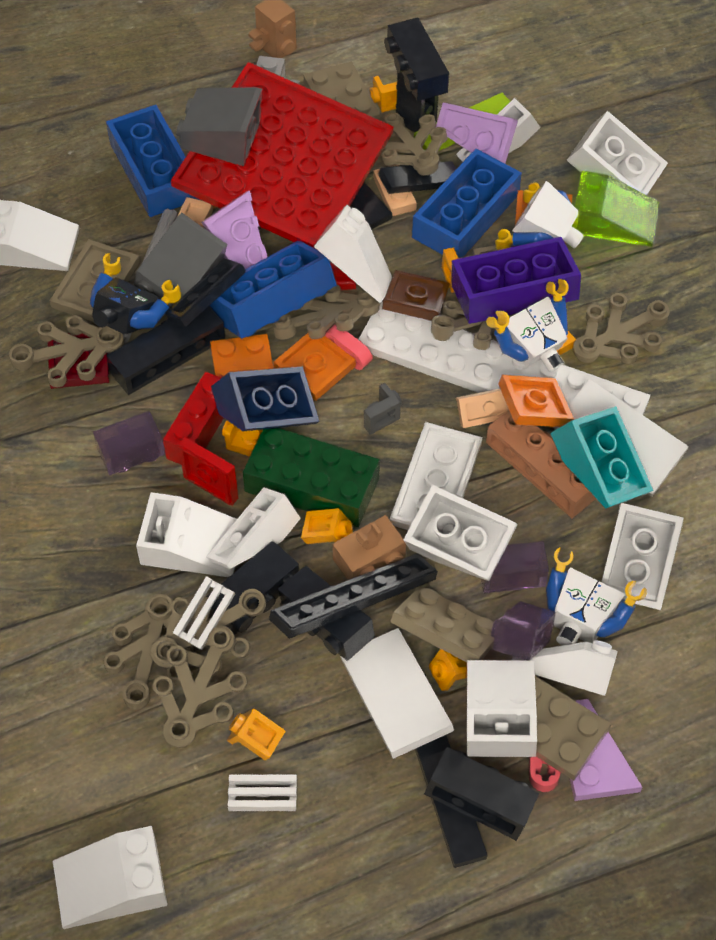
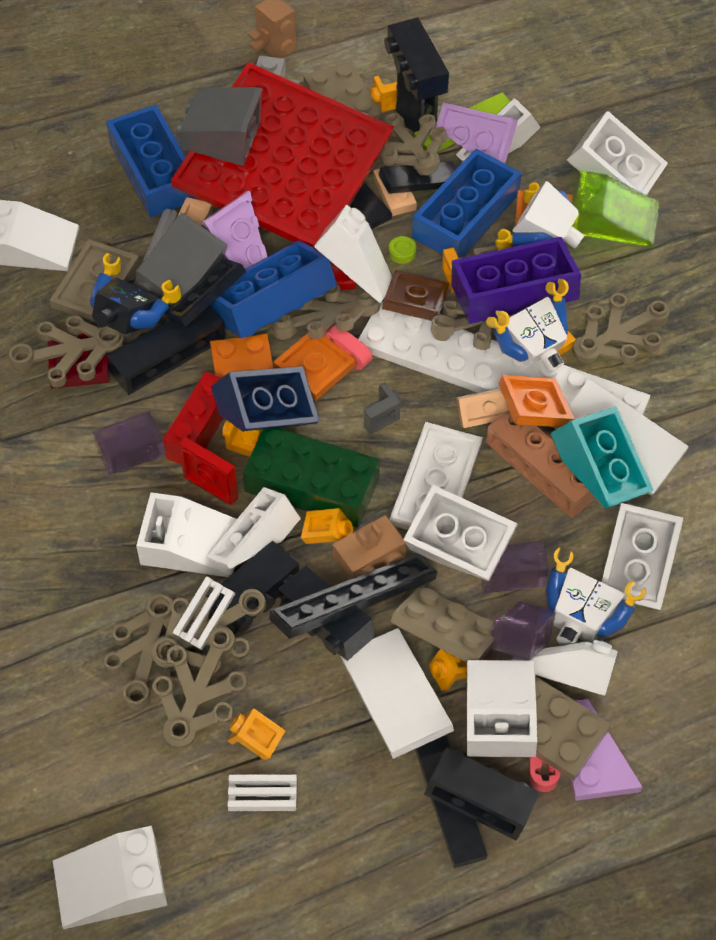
none -> lime tile [388,236,416,264]

